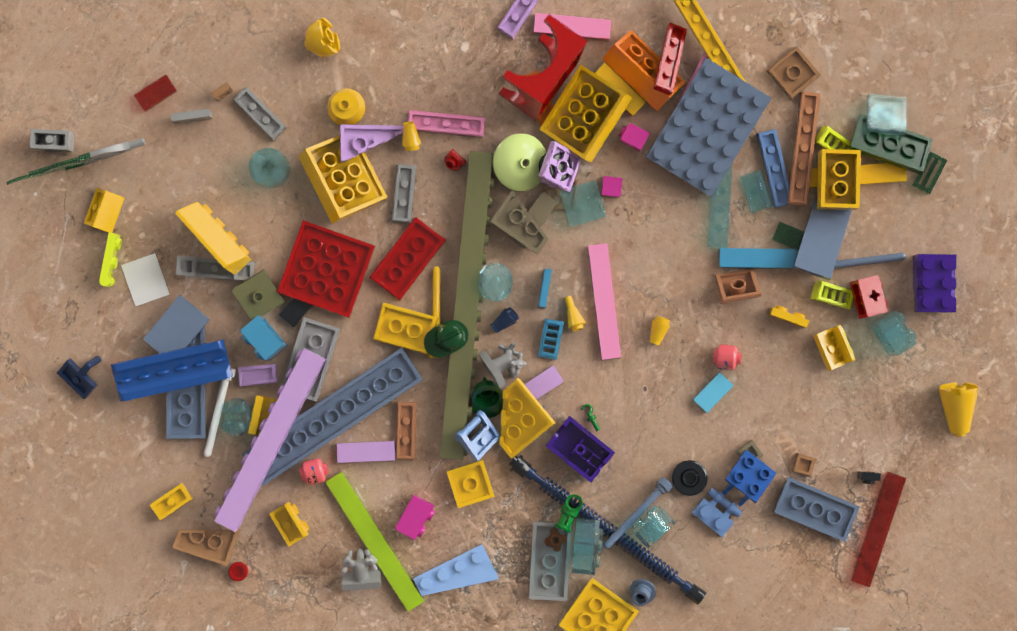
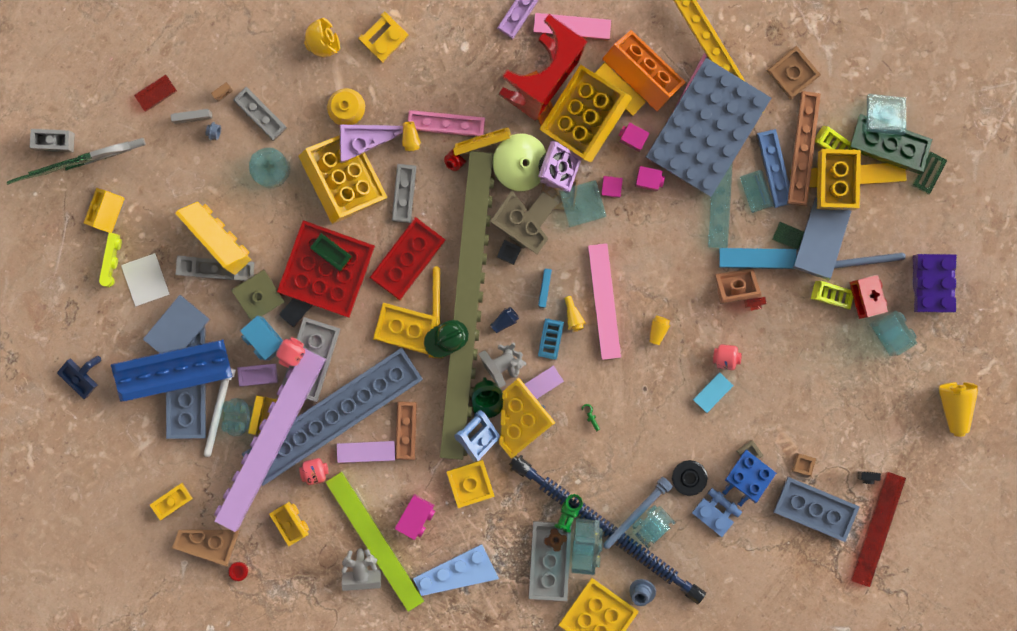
clear light blue tile [478,263,513,301] -> none
dark purple piece [545,416,615,482] -> none
tile [653,22,687,96] -> none
yellow plate [768,305,809,328] -> none
yellow bracket [813,325,855,371] -> none
none -> sand blue plate [206,122,221,140]
none -> coral head [276,337,305,368]
none -> dark green tile [310,233,352,272]
none -> yellow plate [358,11,409,63]
none -> yellow tile [453,127,511,156]
none -> black plate [497,240,522,265]
none -> dark pink brick [635,166,665,191]
none -> clear red plate [744,297,767,311]

